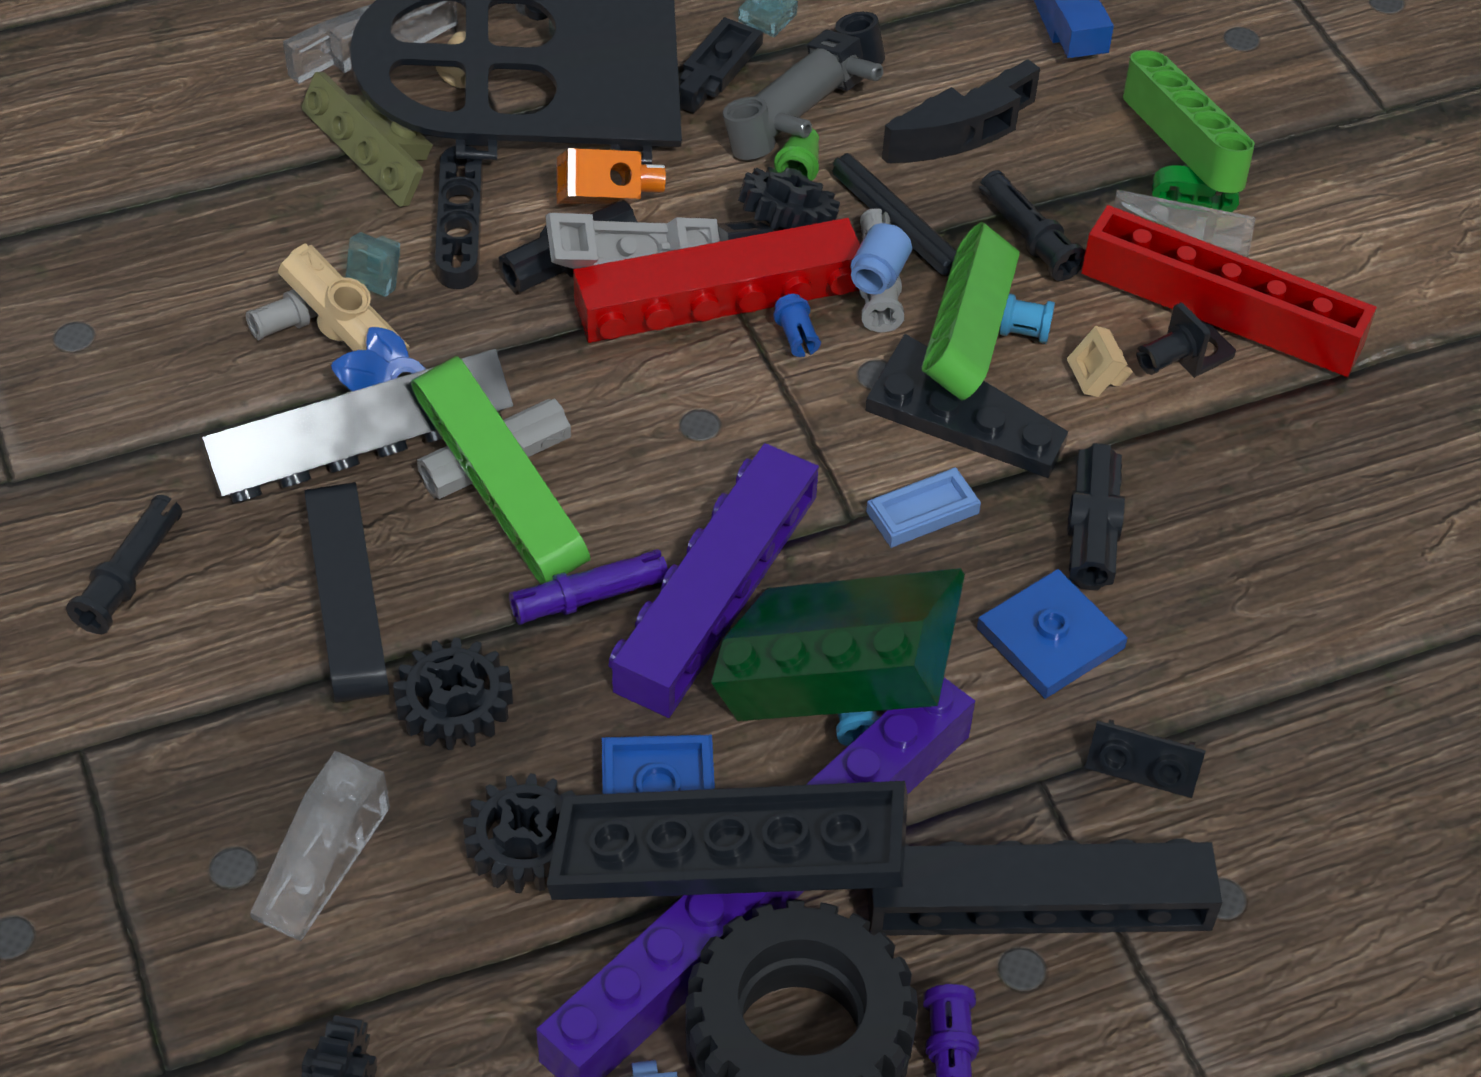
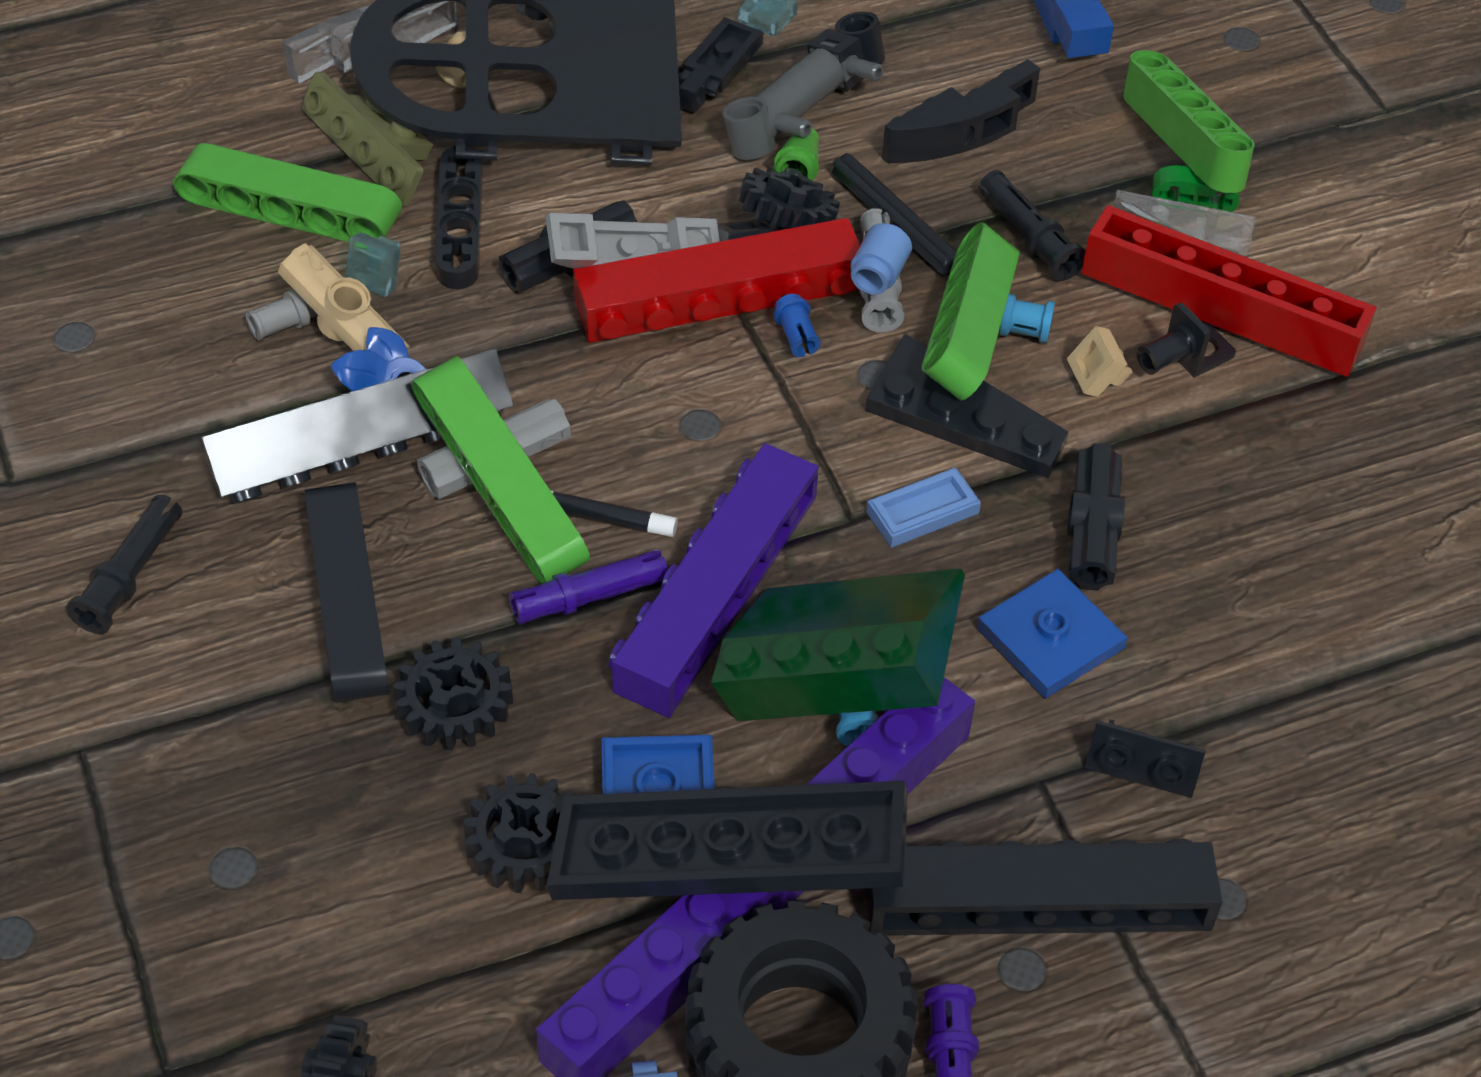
clear slope [250,751,390,941] -> none
orange torso [557,148,666,204] -> none
none -> bright green beam [173,143,402,247]
none -> black bar [551,491,678,538]

